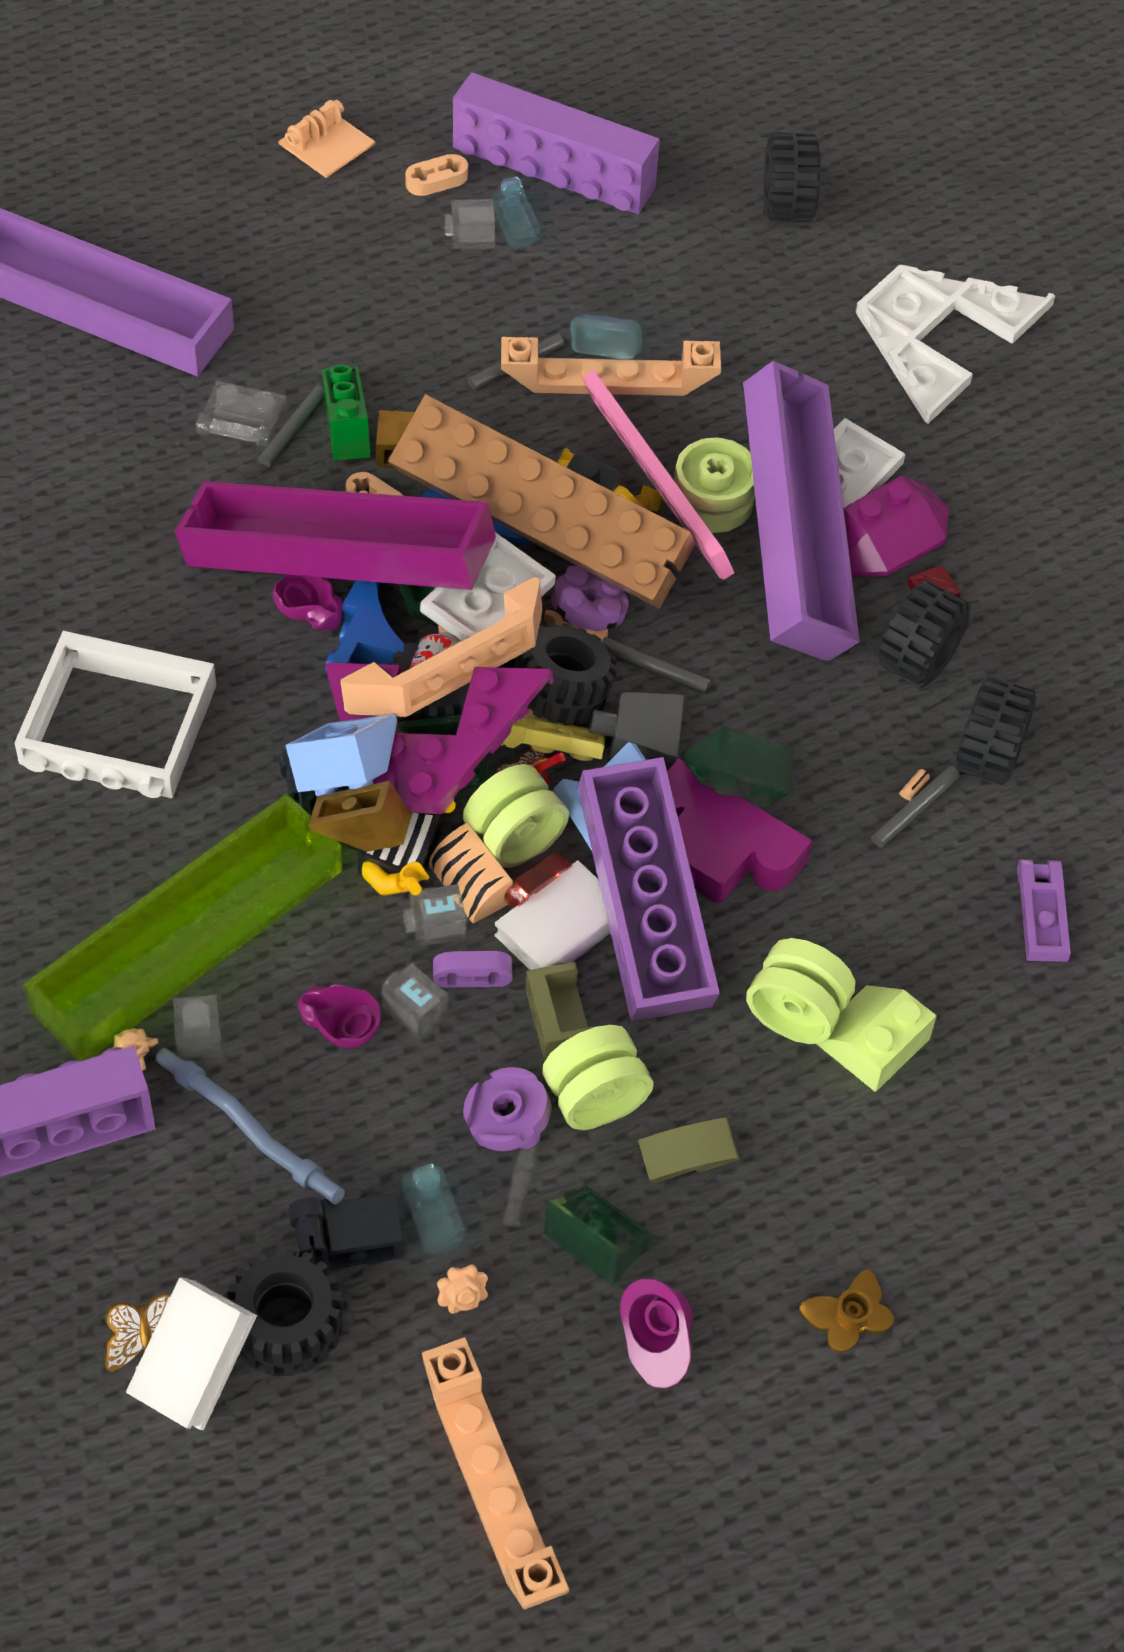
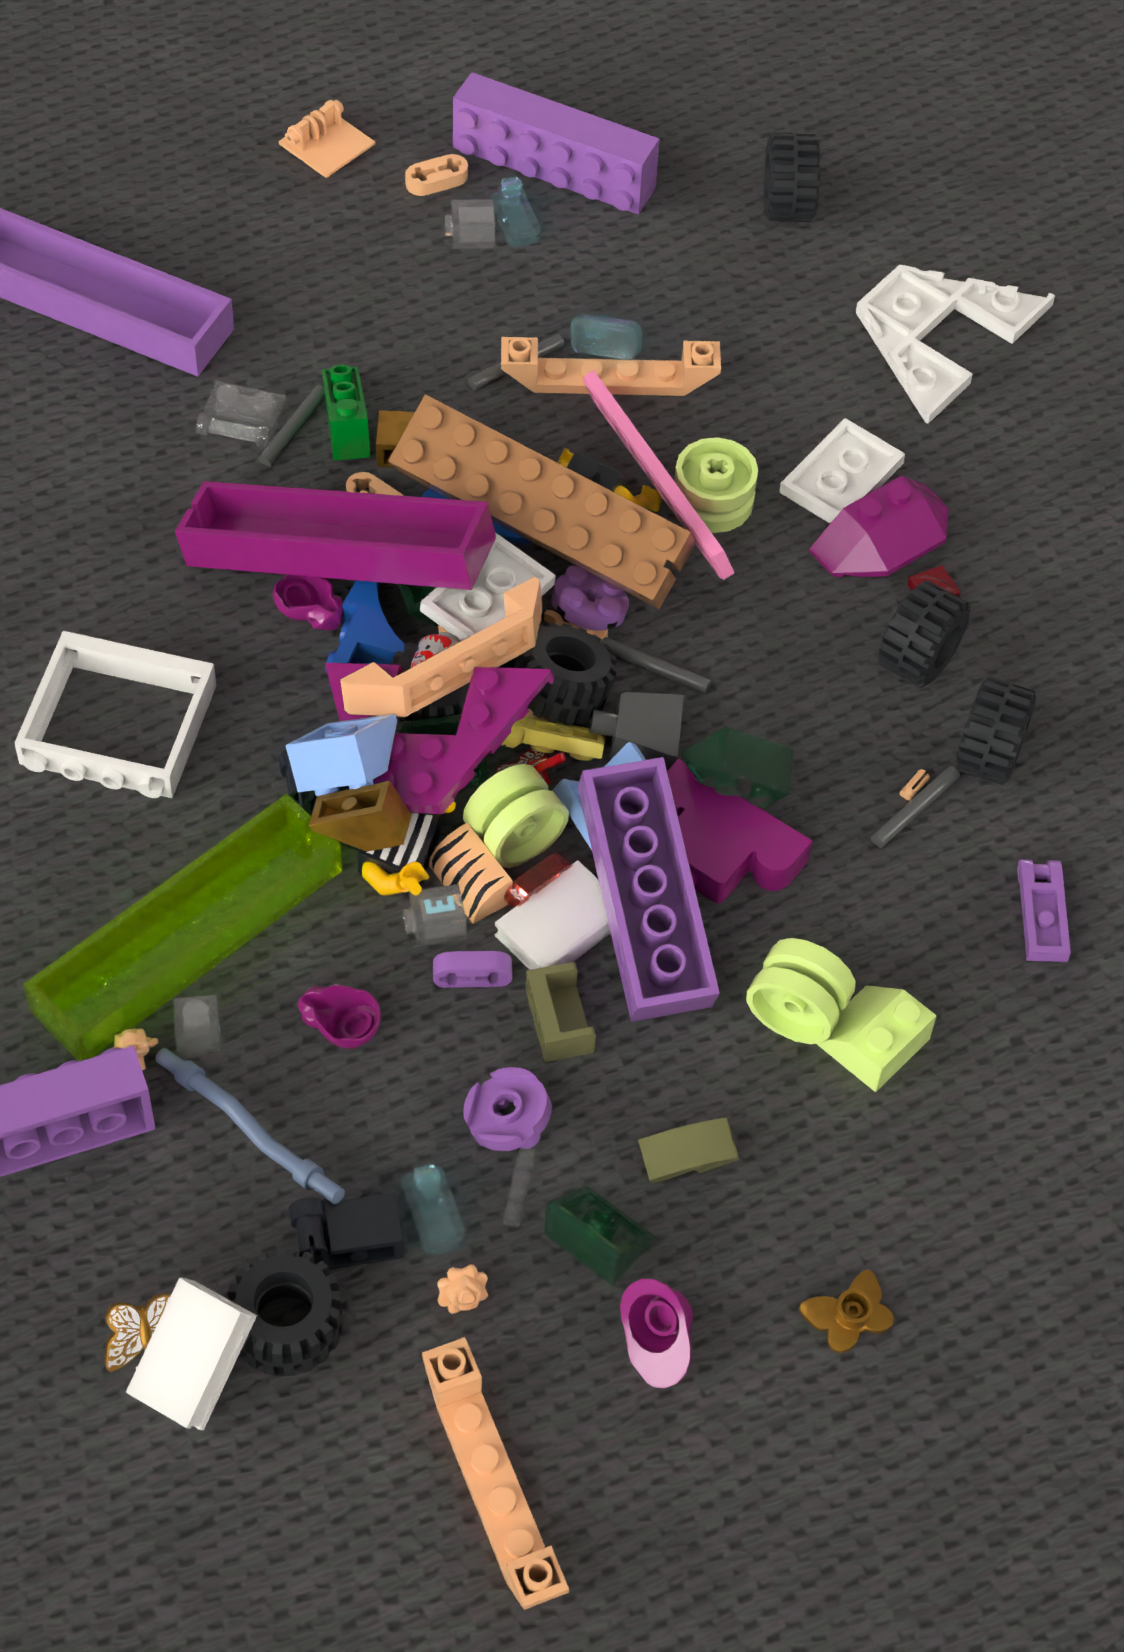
clear brick [381,963,448,1040] -> none
yellowish green wheel [542,1025,653,1130] -> none
medium lavender piece [743,361,860,660] -> none

